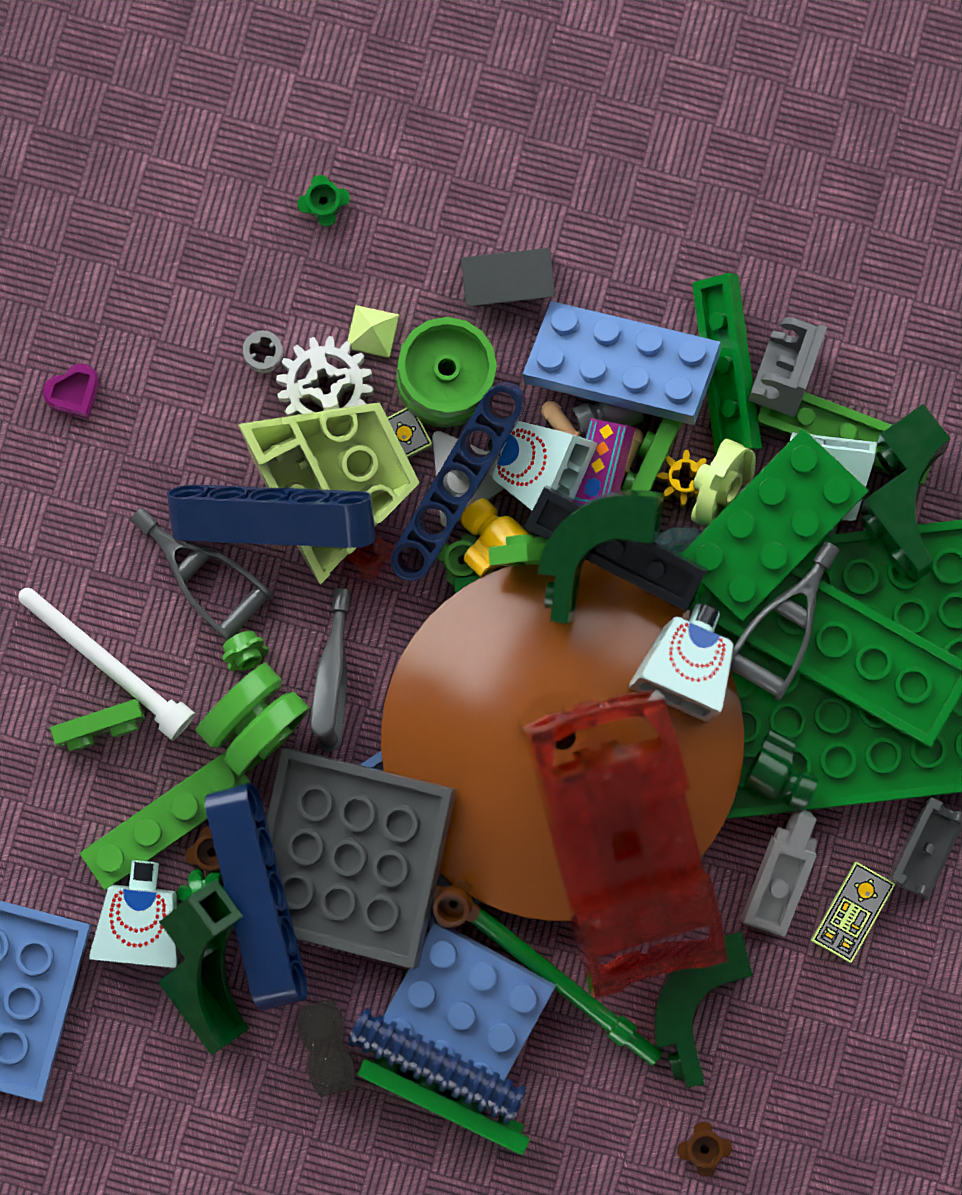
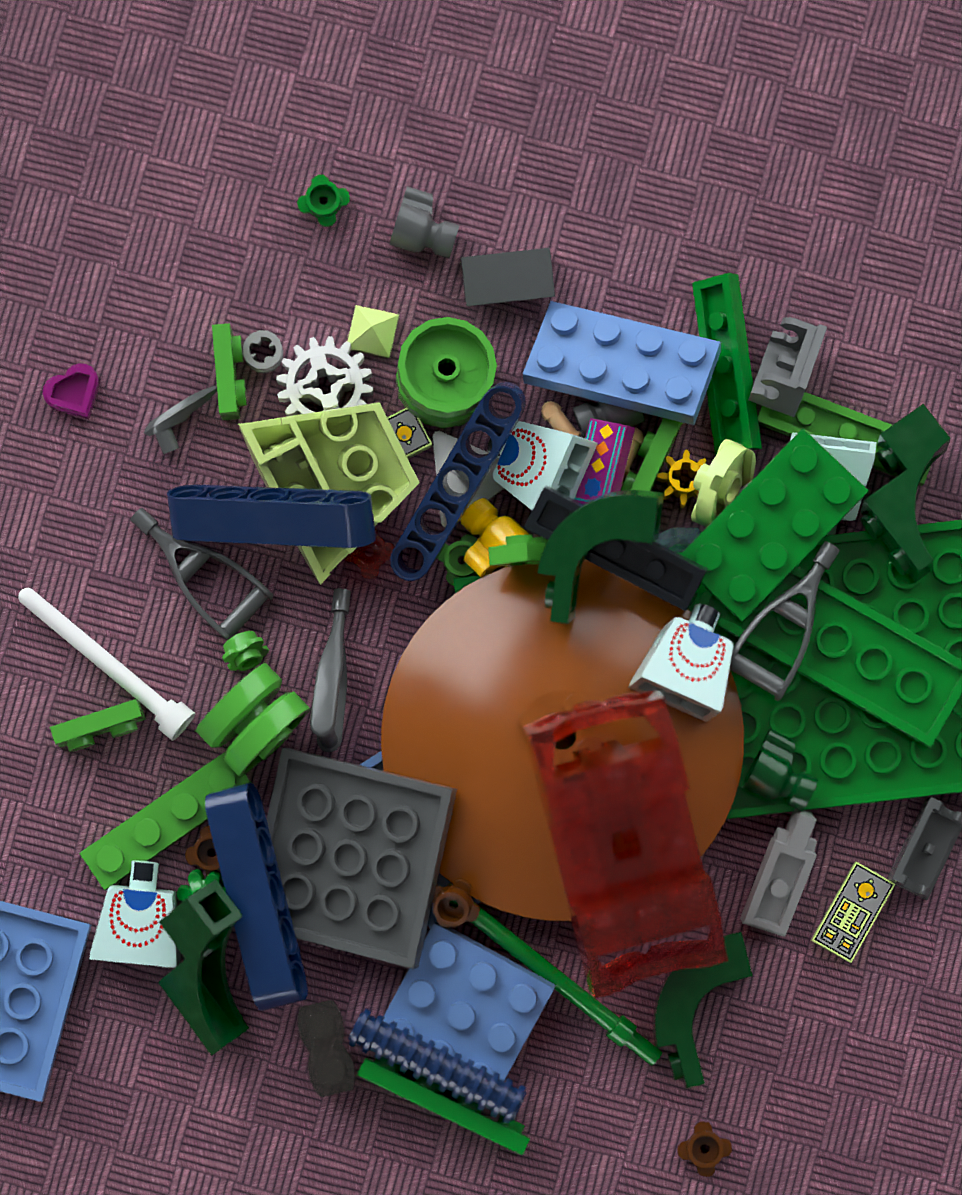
none -> dark grey bar [144,386,217,455]
none -> bright green plate [212,323,247,420]
none -> dark grey piece [389,186,460,259]

